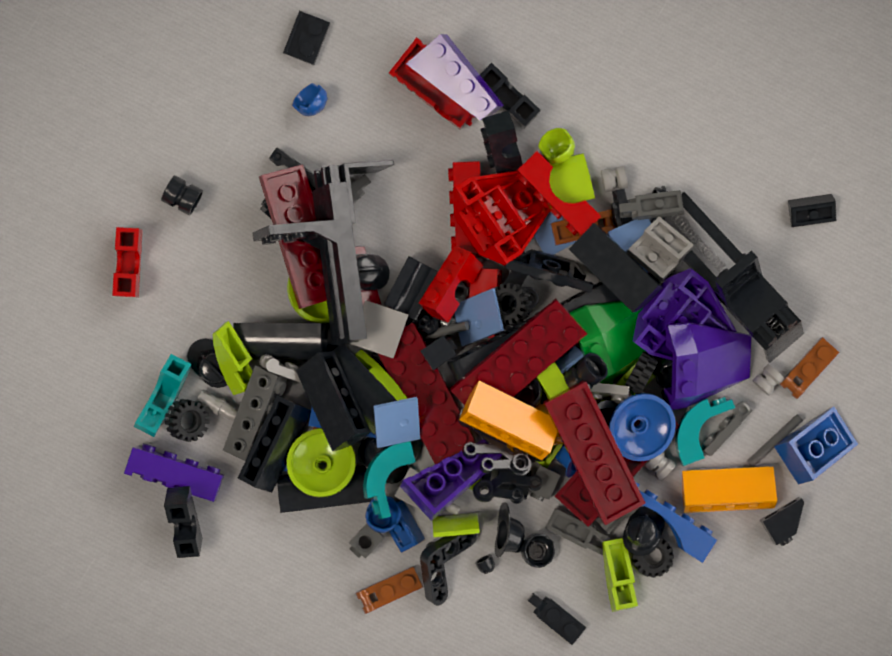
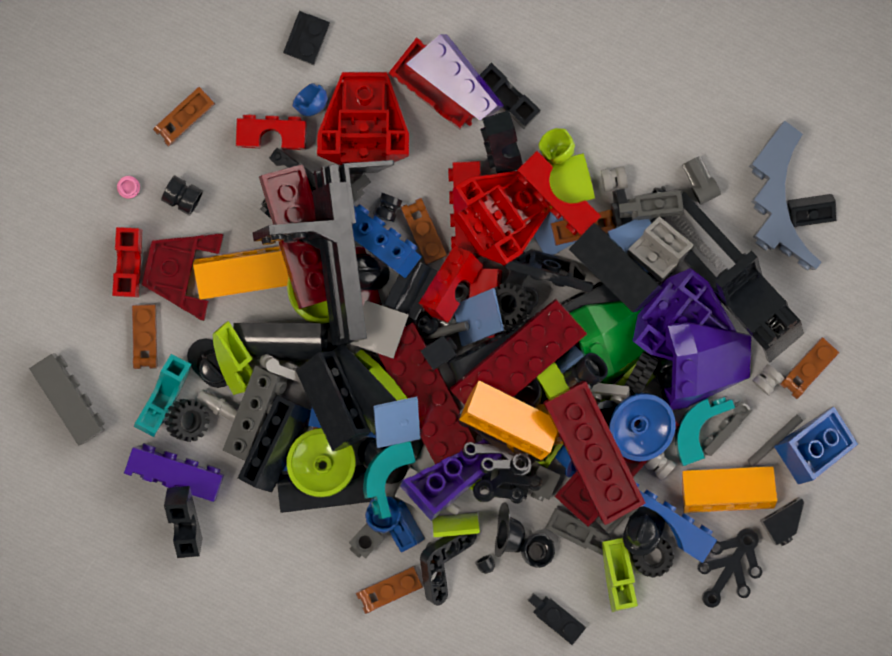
none -> dark grey brick [29,353,105,446]
none -> bright pink plate [117,176,140,199]
none -> dark orange plate [132,305,157,369]
none -> dark red wing [142,234,224,321]
none -> dark orange plate [153,87,215,147]
none -> light orange brick [193,246,289,300]
none -> red arch [236,115,307,150]
none -> red wedge [317,72,409,165]
none -> blue brick [352,204,422,278]
none -> black wheel [373,193,403,222]
none -> dark orange plate [401,198,447,265]
none -> dark grey piece [682,156,721,205]
none -> black plant [697,528,762,608]
none -> sand blue arch [749,121,822,271]

